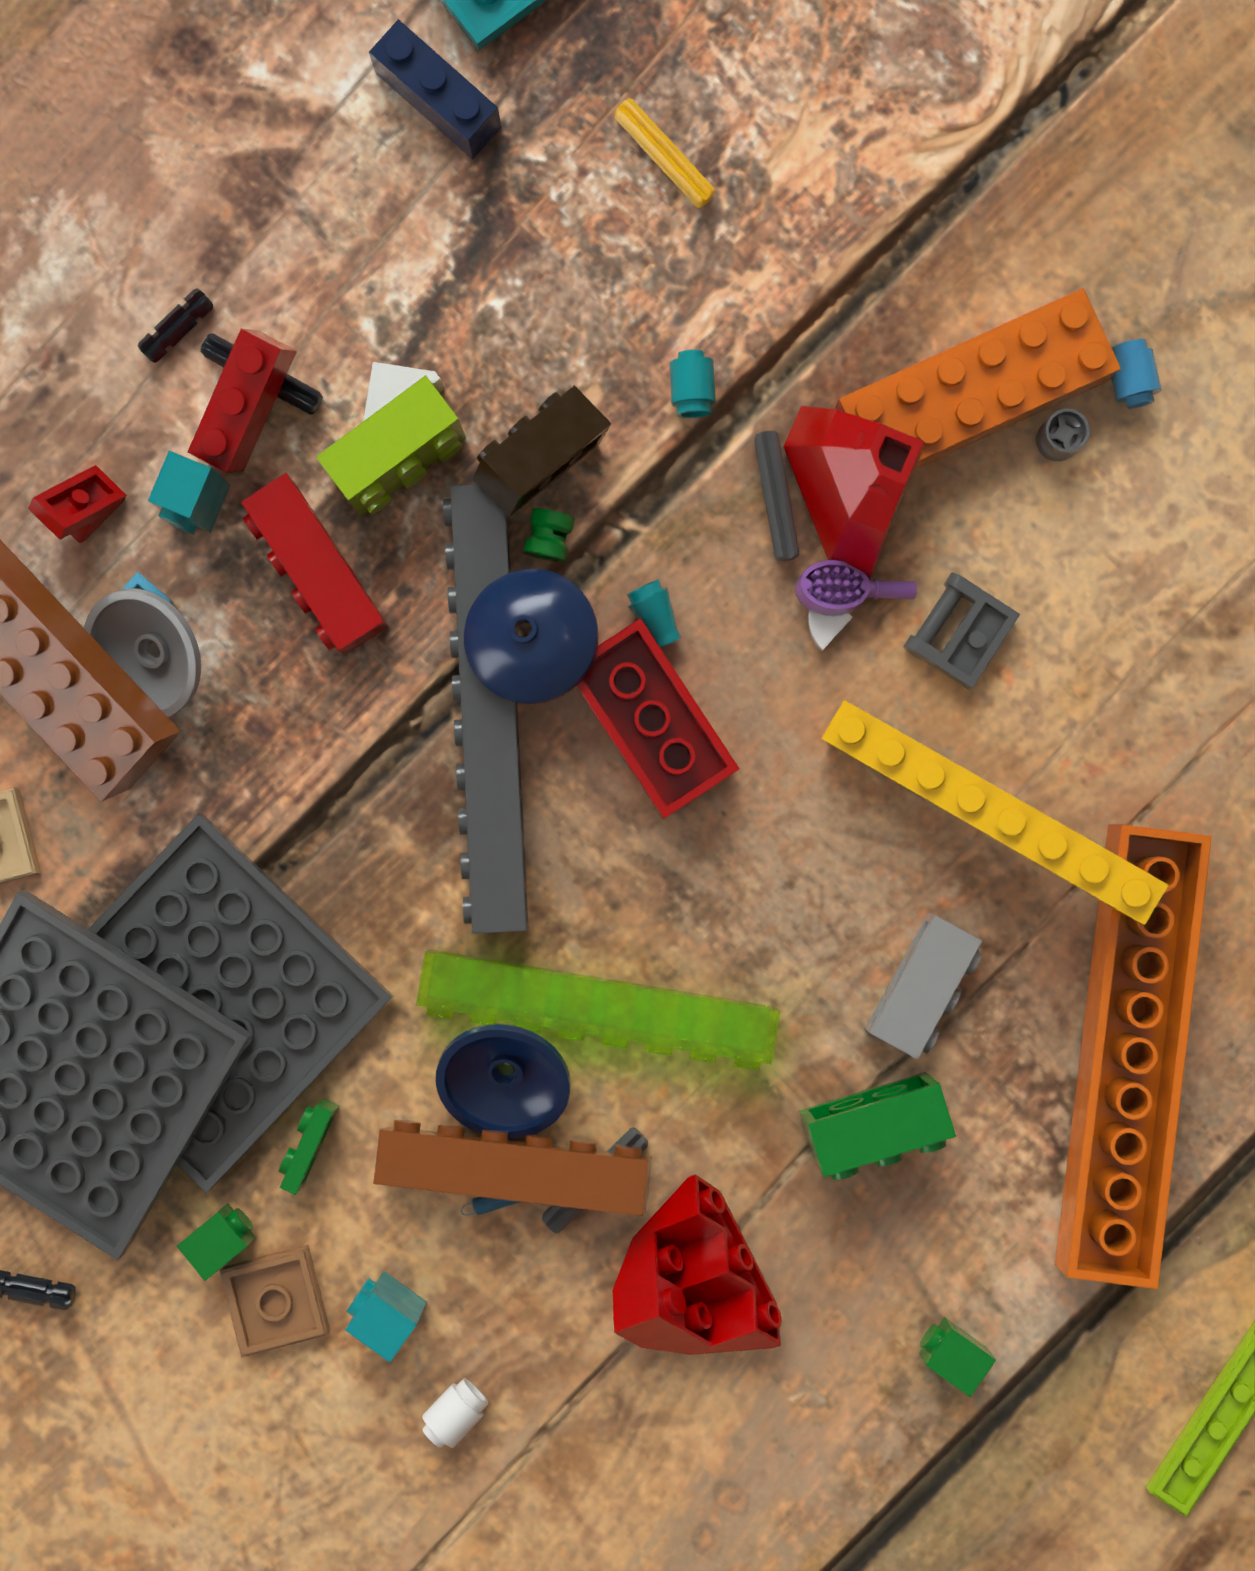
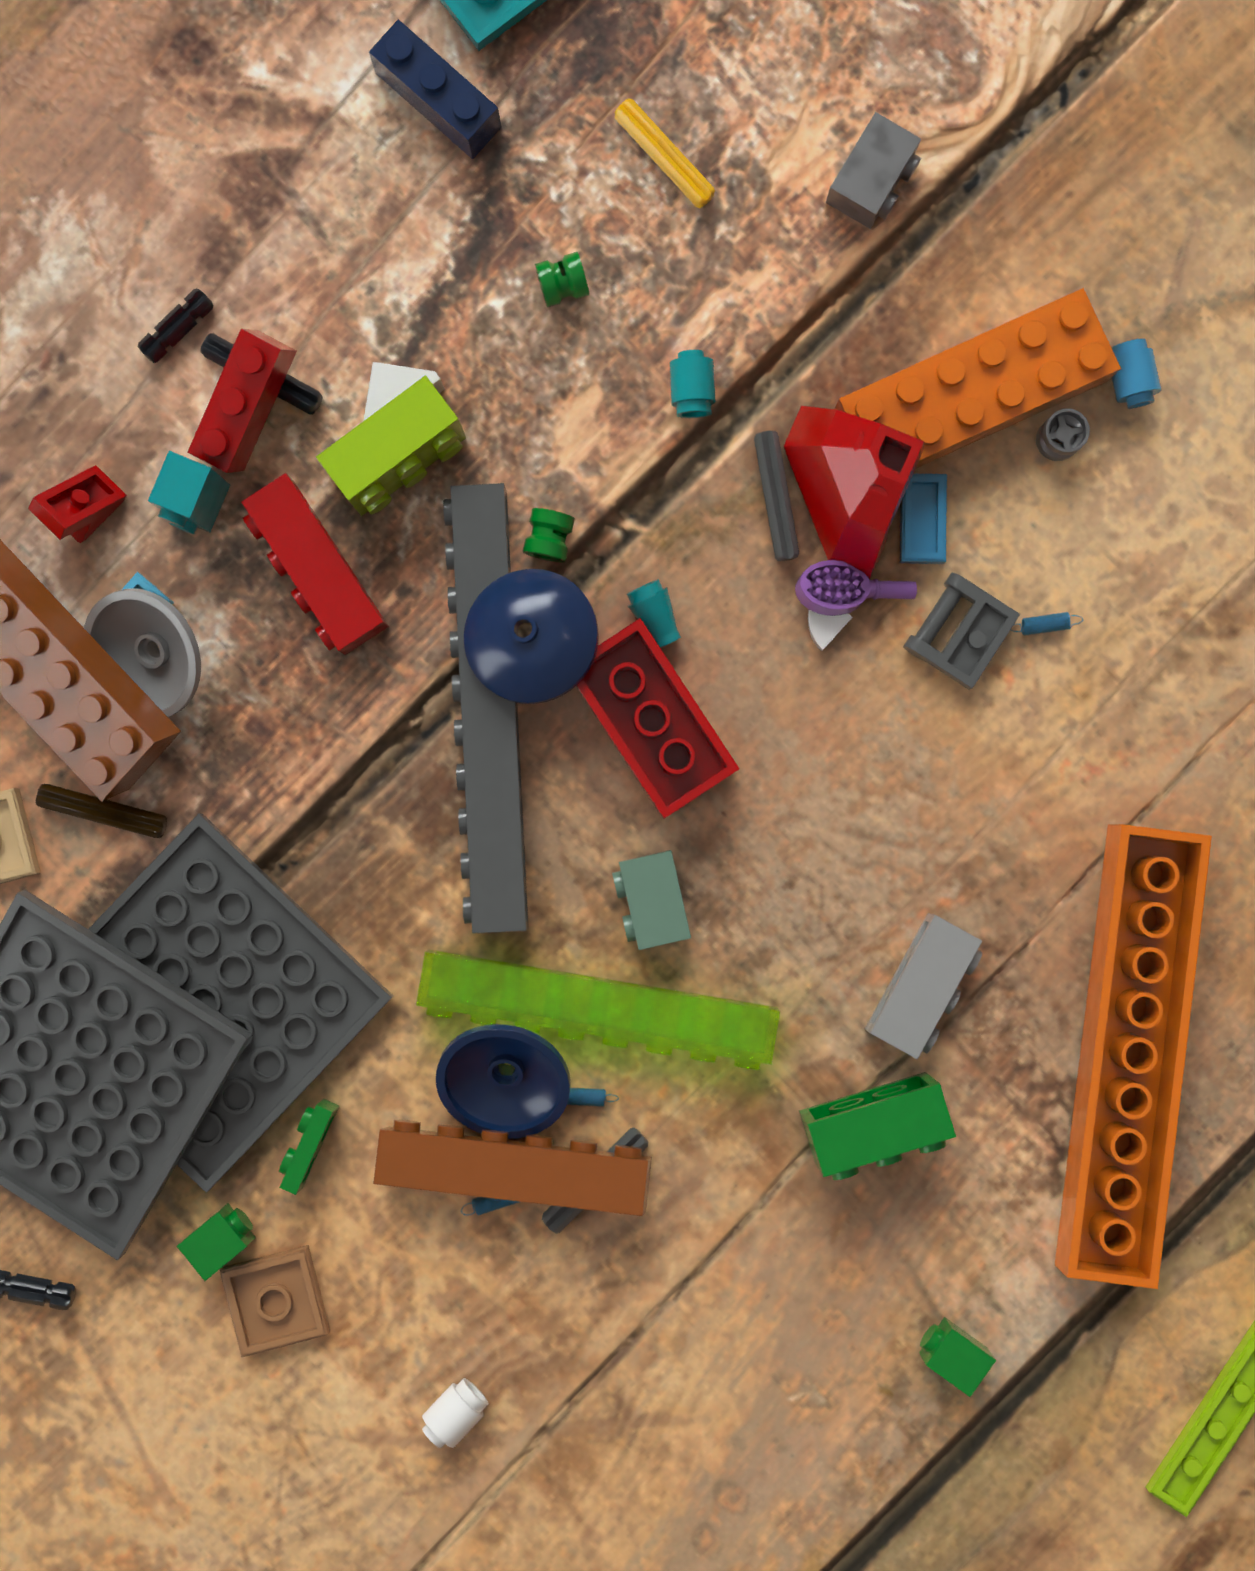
teal brick [345,1271,427,1363] -> none
dark brown brick [472,385,612,518] -> none
red brick [612,1174,782,1355] -> none
yellow brick [821,700,1169,925] -> none
none -> dark brown axle [35,784,167,838]
none -> green wheel [535,252,590,308]
none -> dark azure piece [567,1088,619,1107]
none -> sand green brick [612,850,691,950]
none -> flat silver brick [825,112,921,229]
none -> dark azure tile [900,473,947,564]
none -> dark azure piece [1011,612,1083,636]

